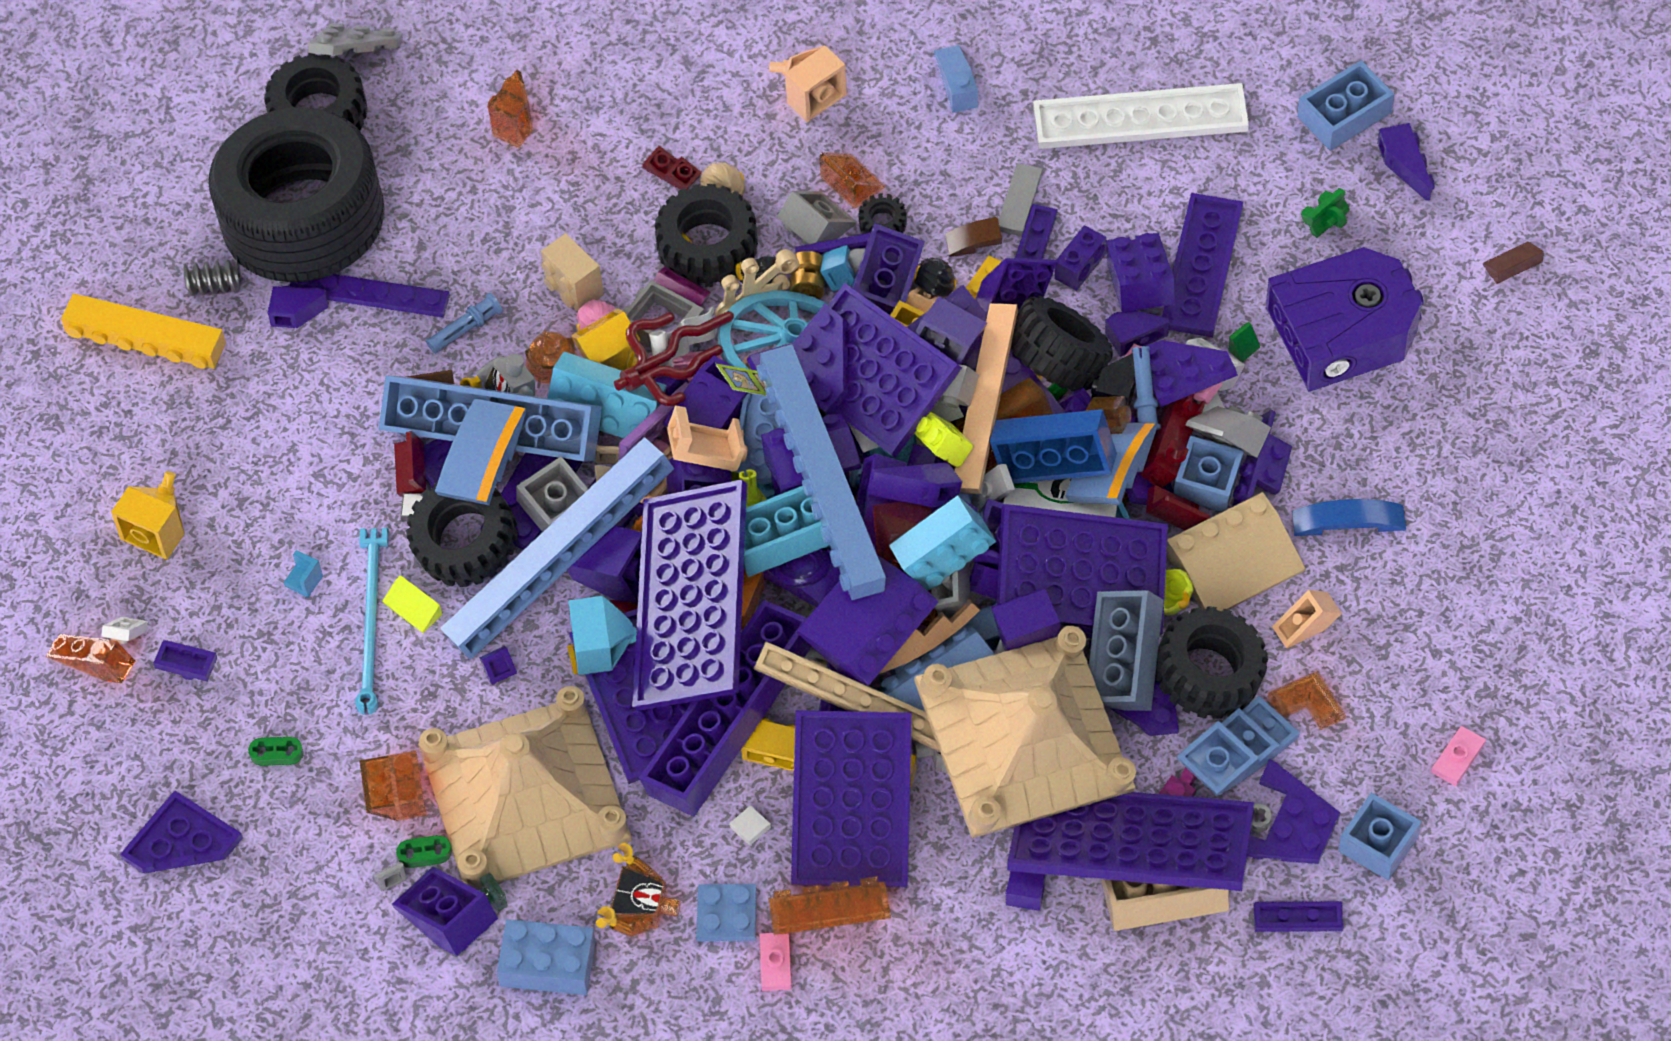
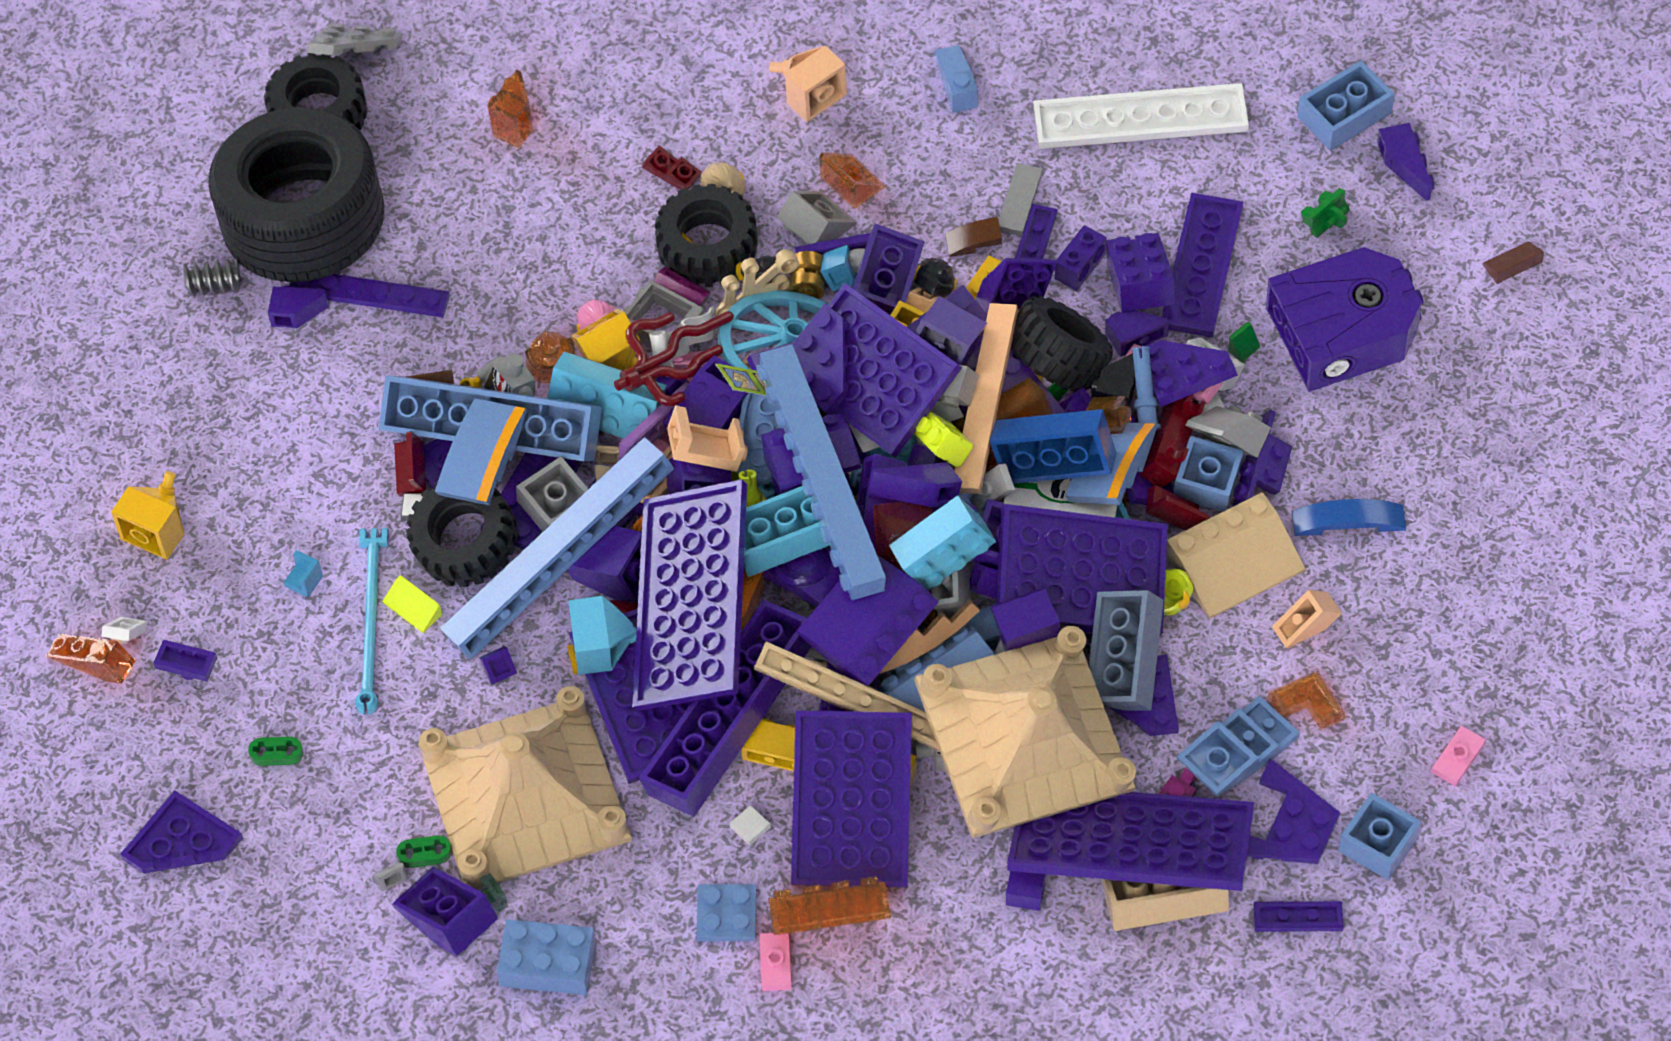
yellow brick [61,293,226,369] -> none
clear orange slope [359,751,427,821] -> none
medium blue pin [426,293,503,354] -> none
tan brick [541,233,604,311] -> none
torso [596,843,681,937] -> none
black tyre [858,193,907,234] -> none
black tyre [1155,606,1268,719] -> none
light grey bush [1251,804,1272,832] -> none

